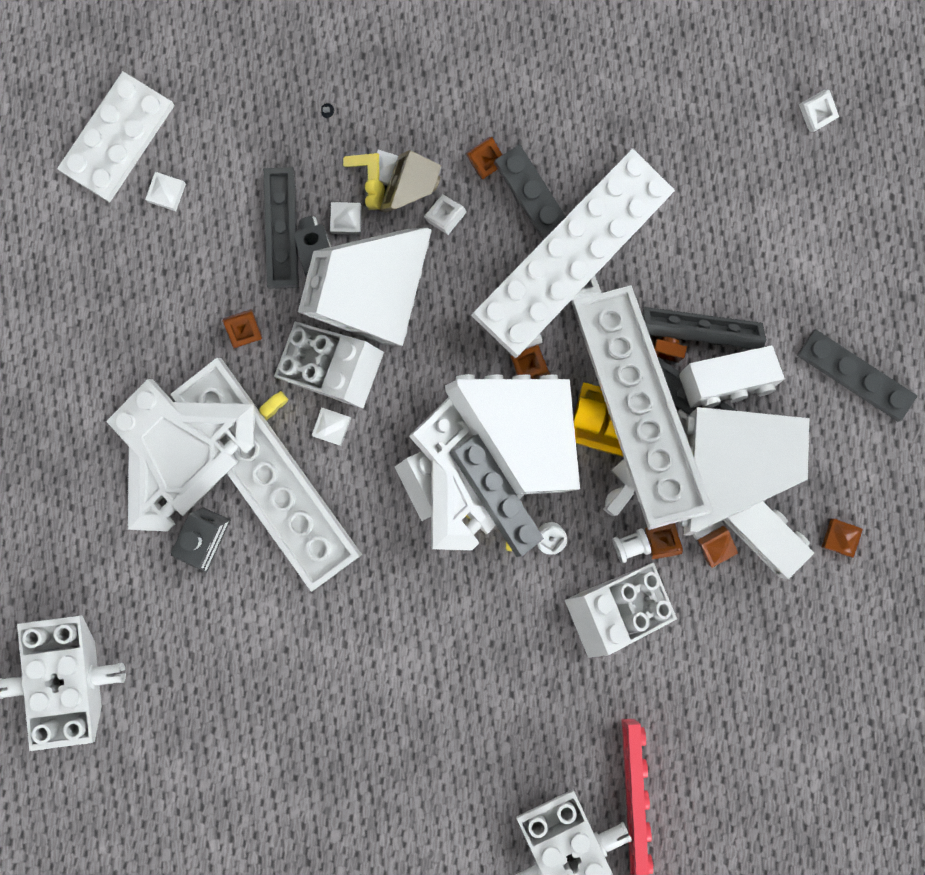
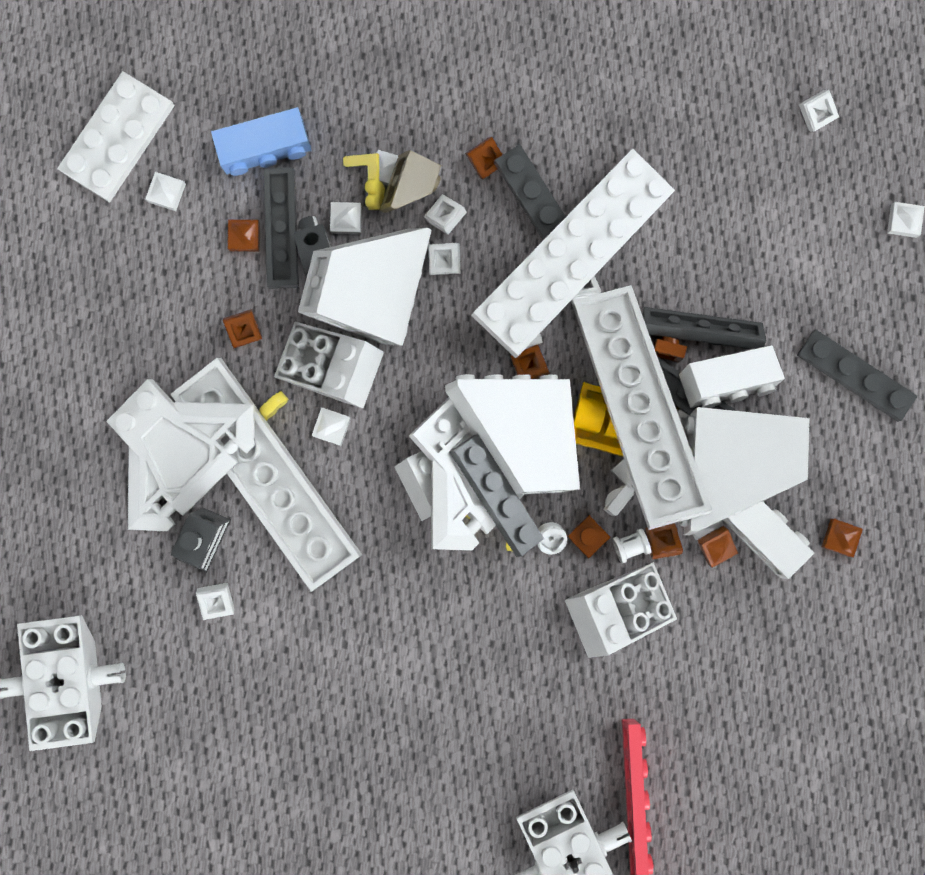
black piece [321,103,334,118] -> none
none -> white tile [196,583,234,620]
none -> light blue brick [211,107,312,176]
none -> dark orange tile [228,219,260,252]
none -> white tile [428,243,461,275]
none -> dark orange plate [567,515,611,558]
none -> white tile [887,202,925,238]

